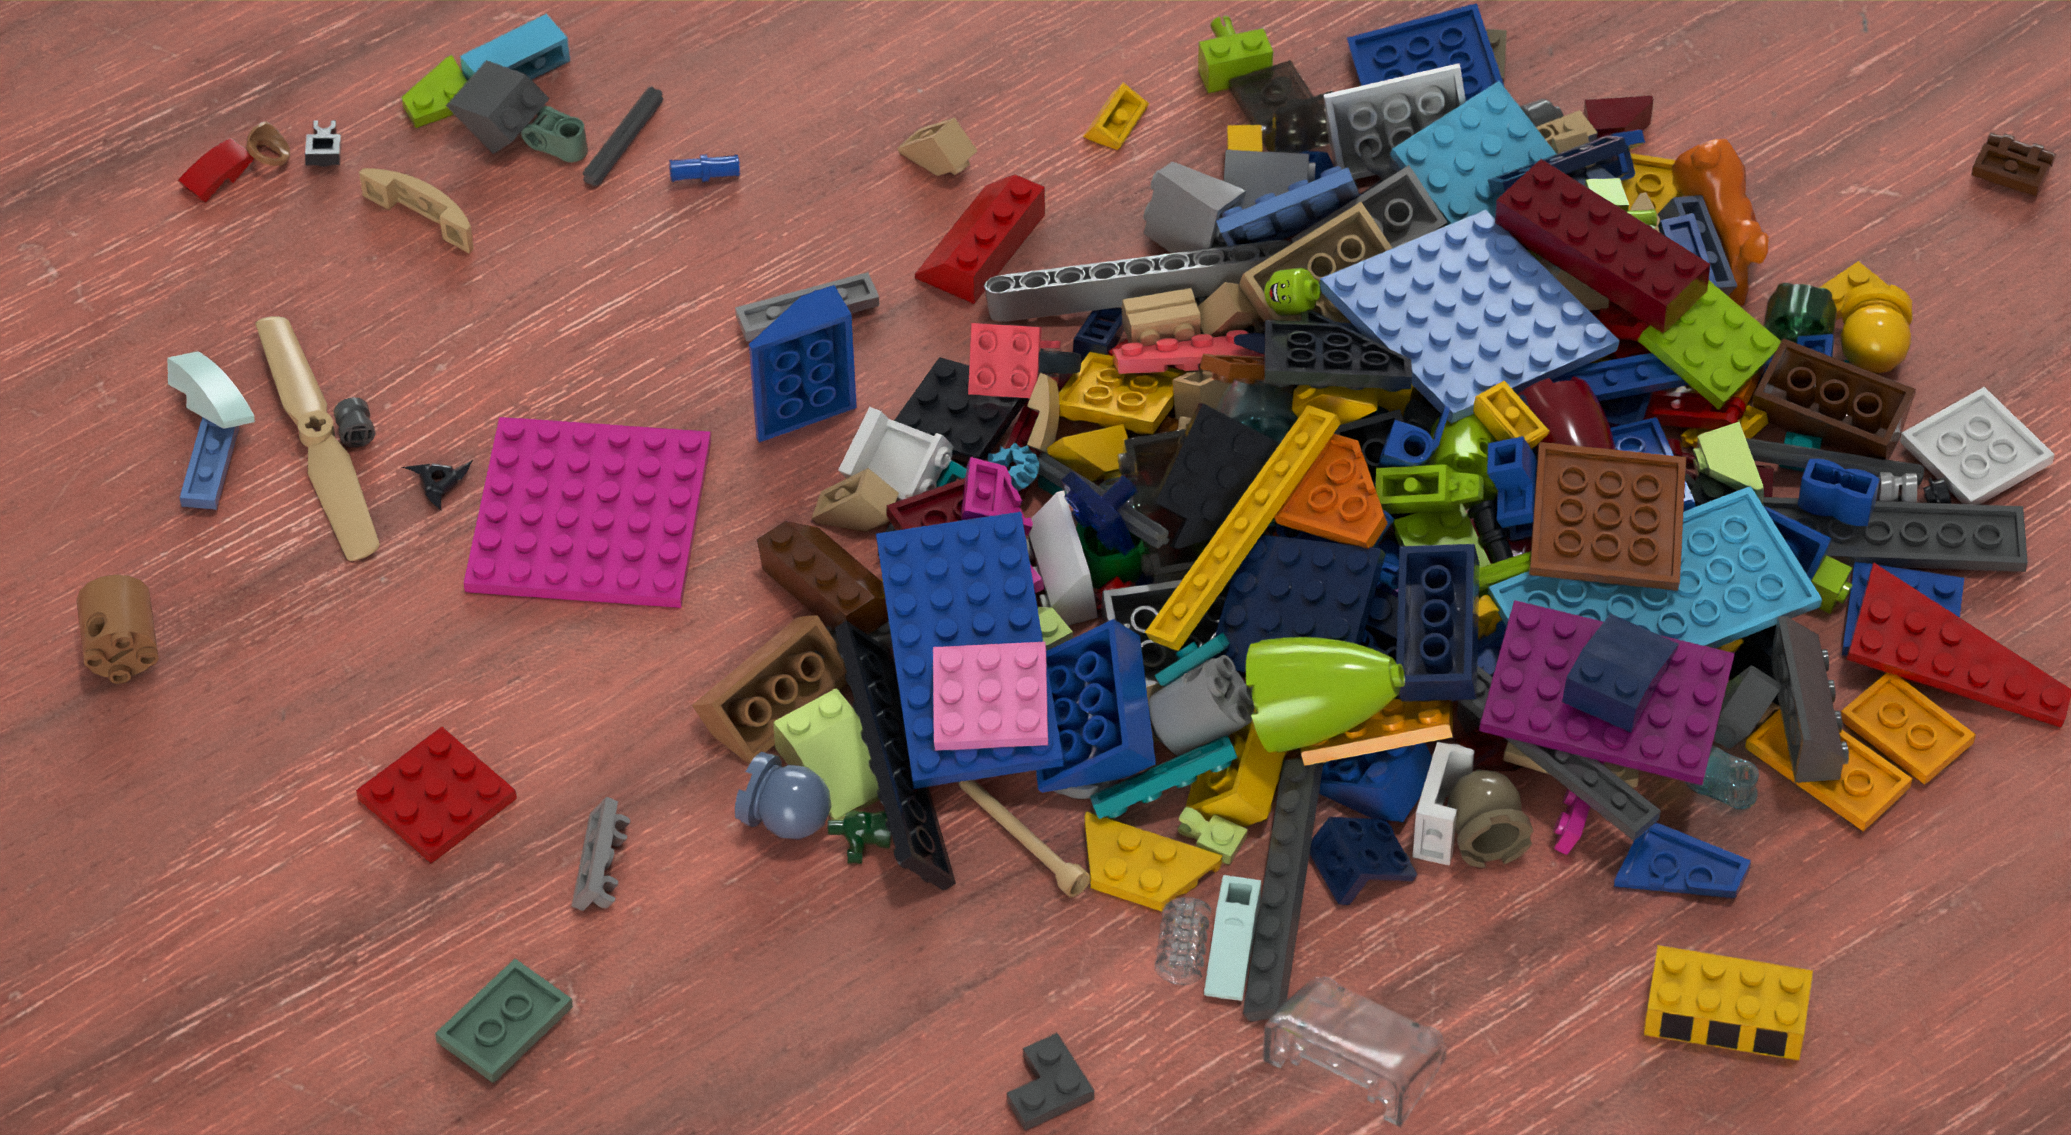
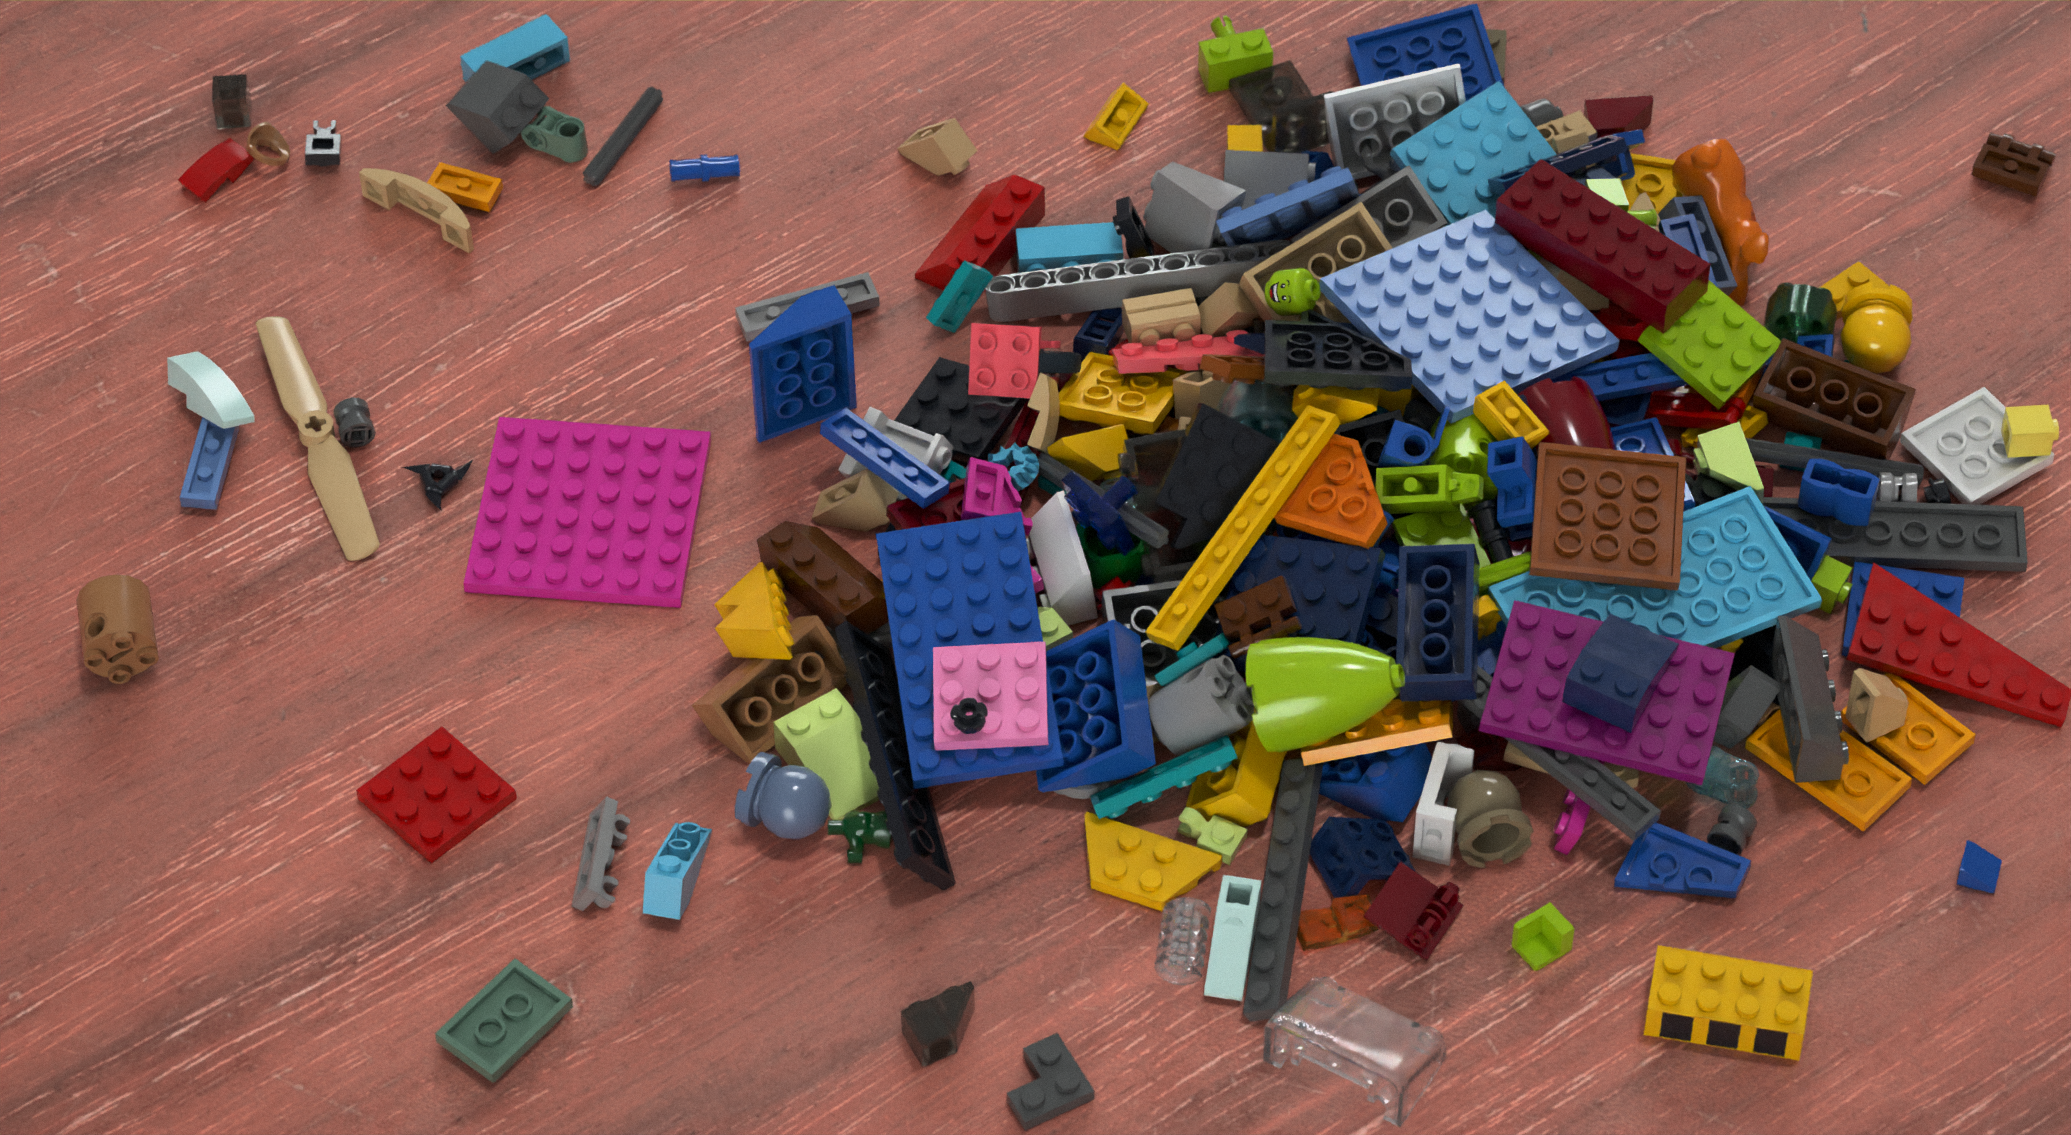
lime wing [401,55,467,128] -> none
tan piece [959,780,1090,898] -> none
none -> clear smoke brick [212,74,252,129]
none -> light orange plate [427,162,503,212]
none -> medium azure slope [643,822,712,920]
none -> yellow slope [714,562,794,660]
none -> blue plate [820,408,950,509]
none -> clear smoke slope [901,981,975,1067]
none -> teal plate [926,260,993,333]
none -> black plate [950,698,988,734]
none -> medium azure brick [1016,222,1123,273]
none -> black plate [1113,196,1155,259]
none -> reddish brown plate [1215,575,1302,659]
none -> clear orange slope [1297,894,1380,951]
none -> dark red hinge [1363,861,1464,961]
none -> lime panel [1512,902,1574,971]
none -> dark grey wheel [1707,804,1757,855]
none -> tan slope [1845,668,1908,743]
none -> blue slope [1956,840,2002,894]
none -> light yellow brick [2001,405,2059,458]

